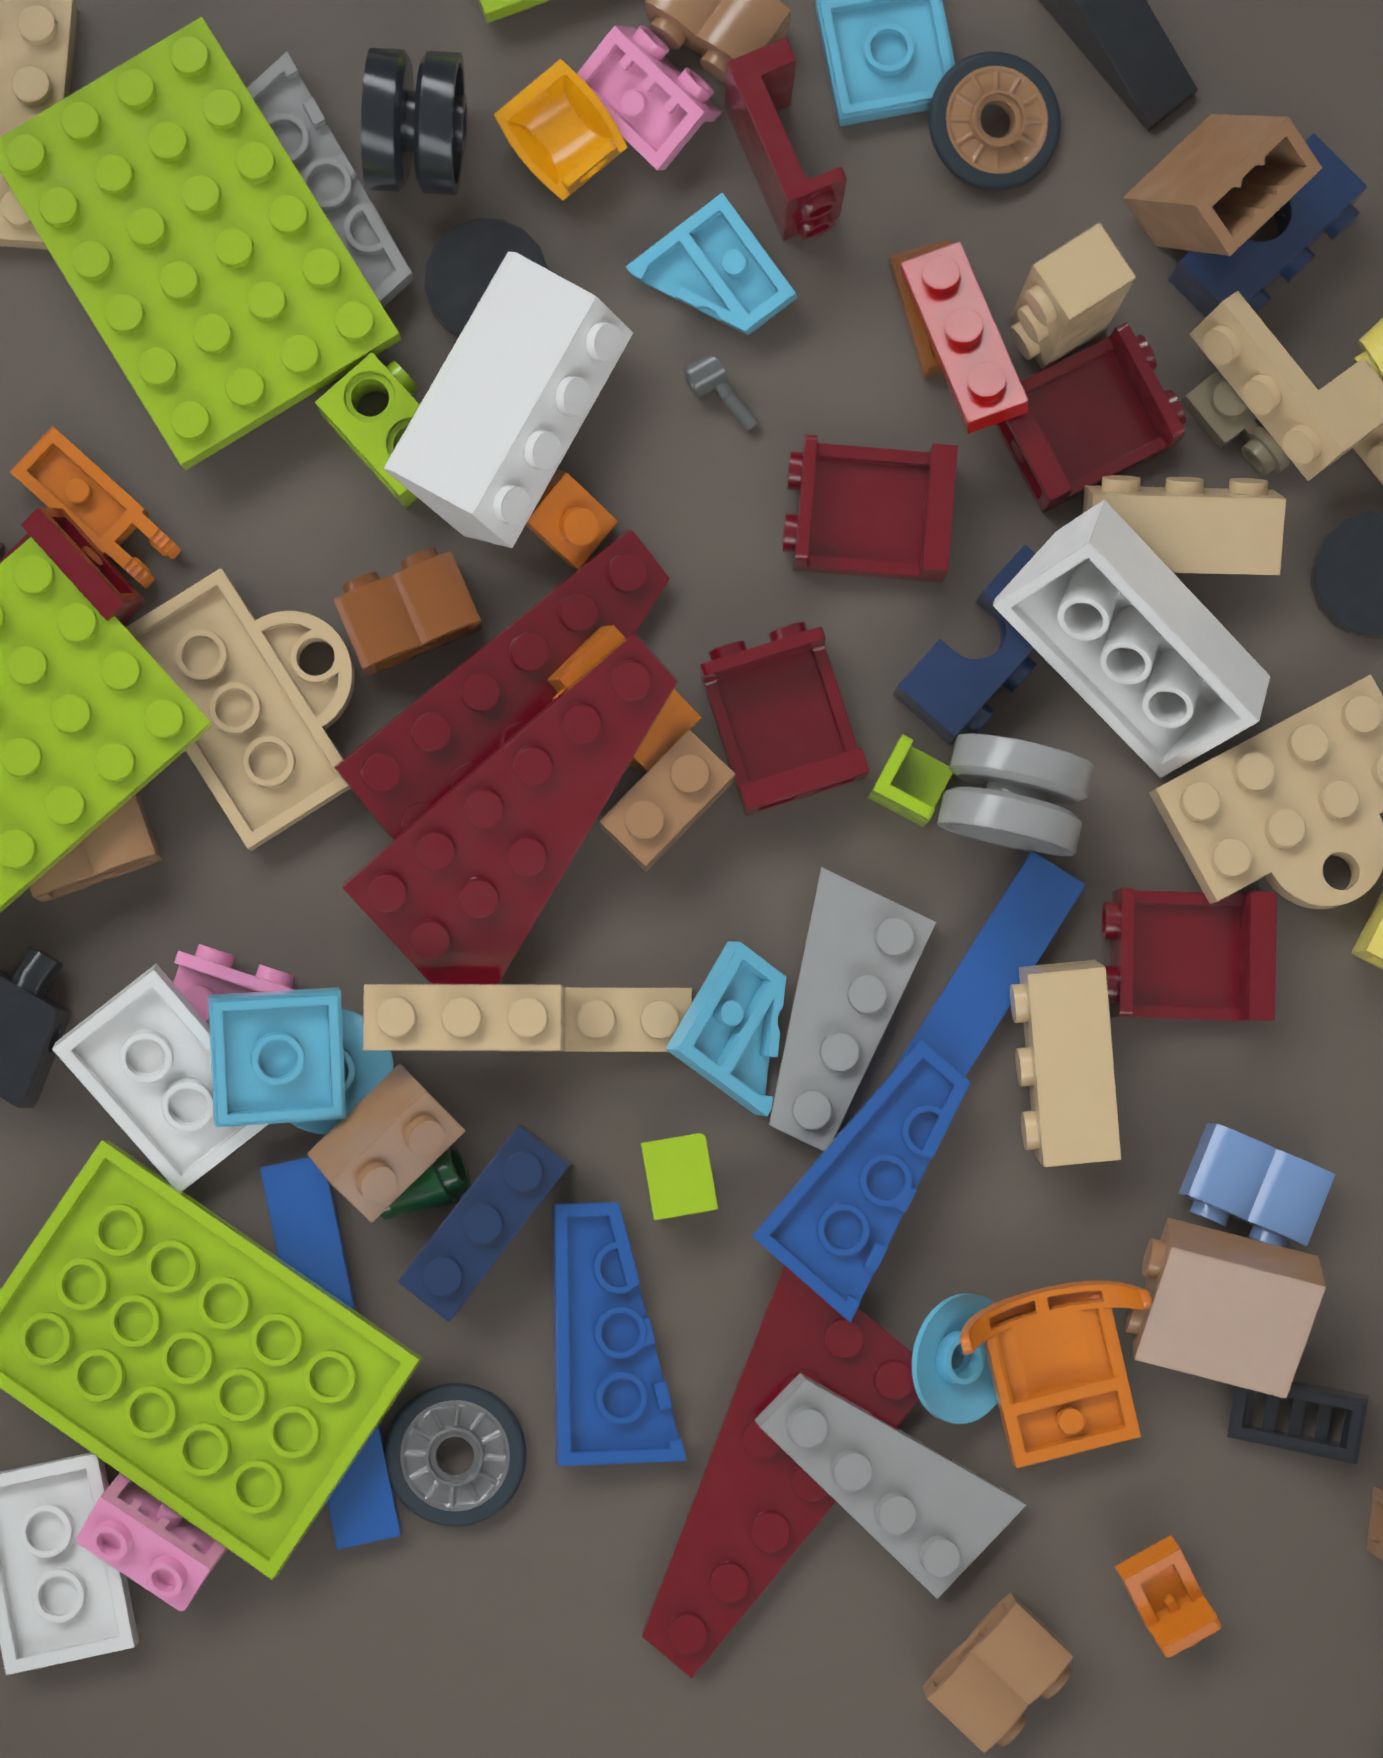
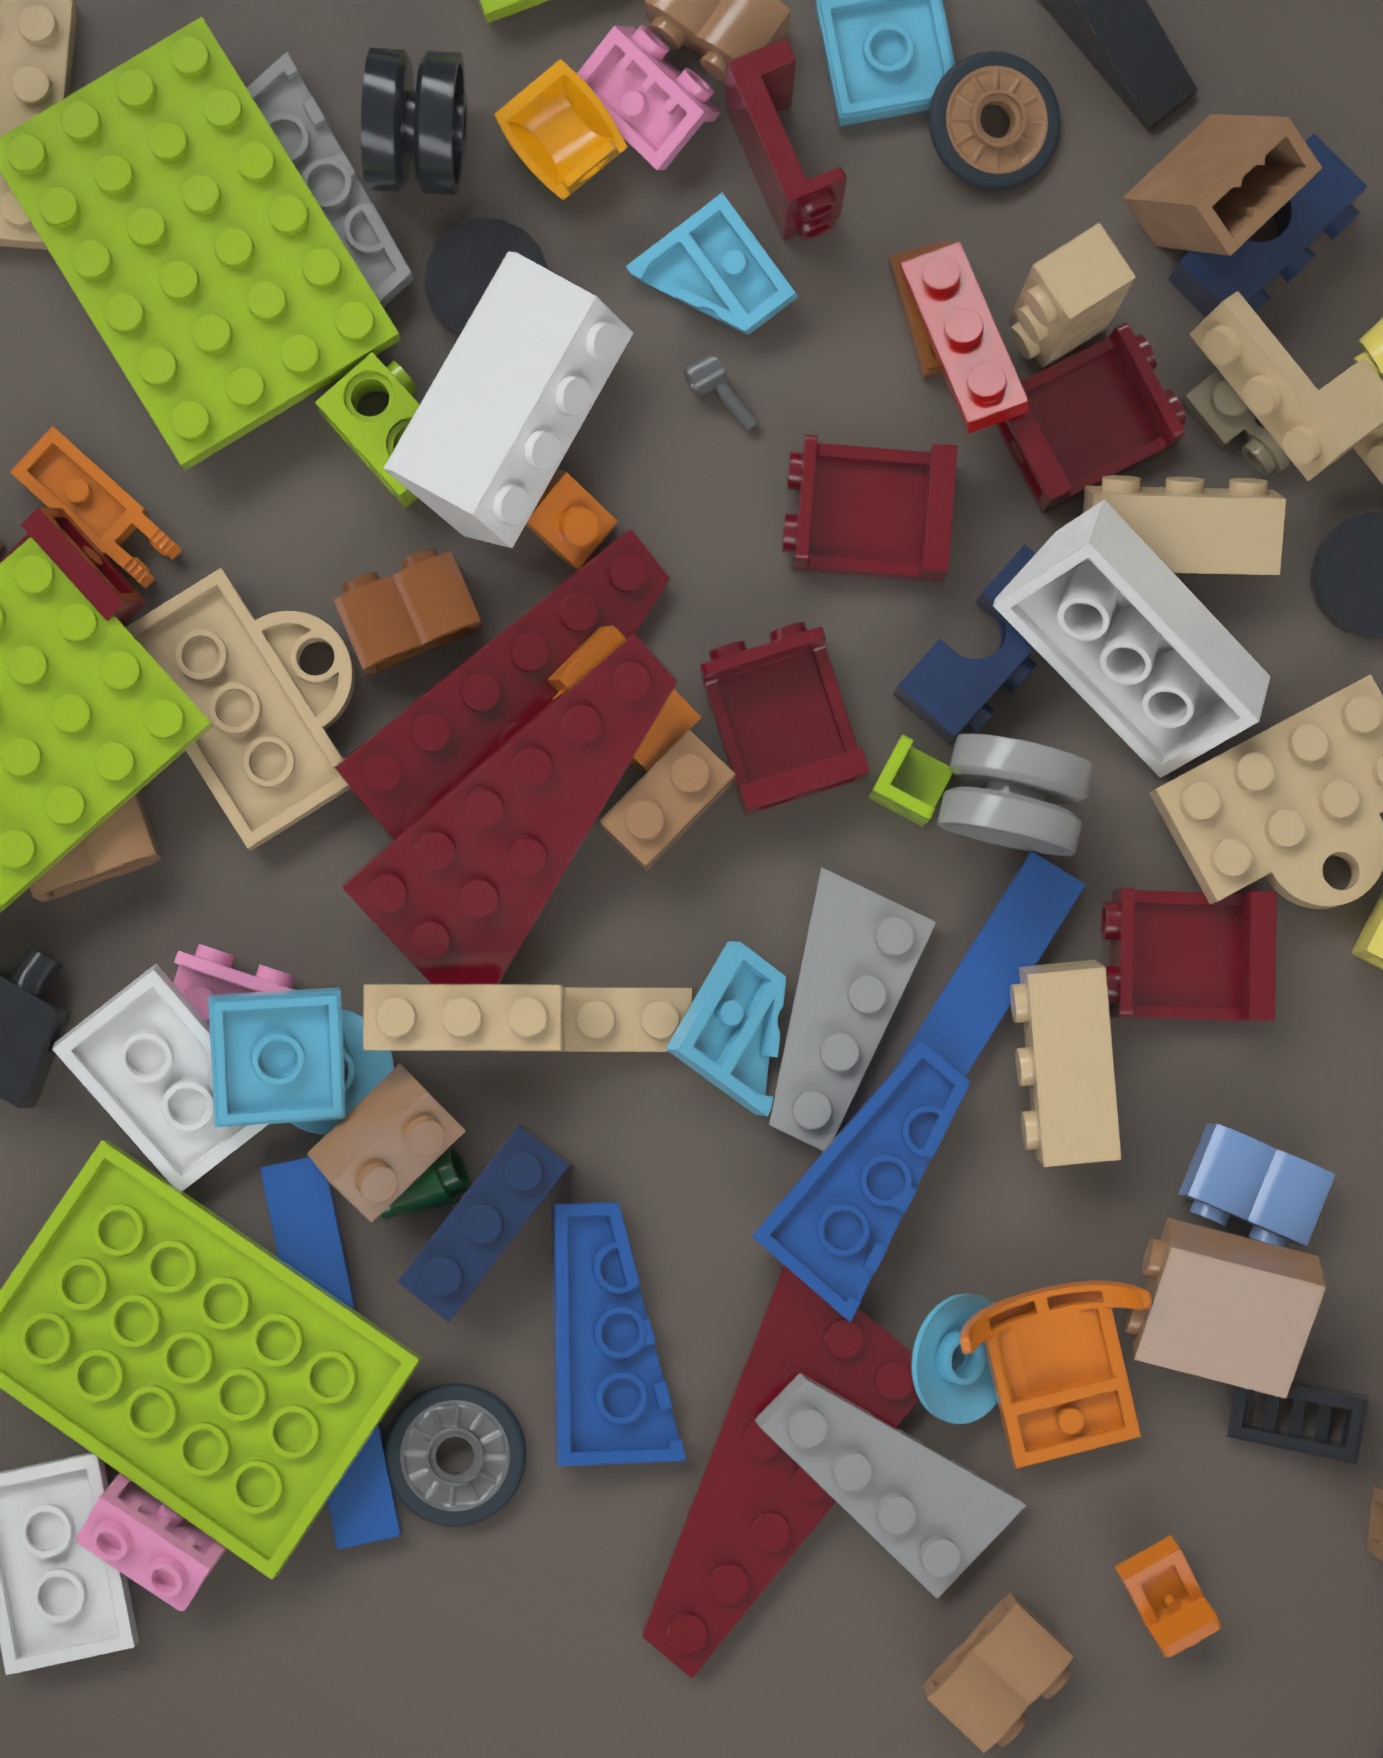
lime panel [641,1133,718,1221] -> none

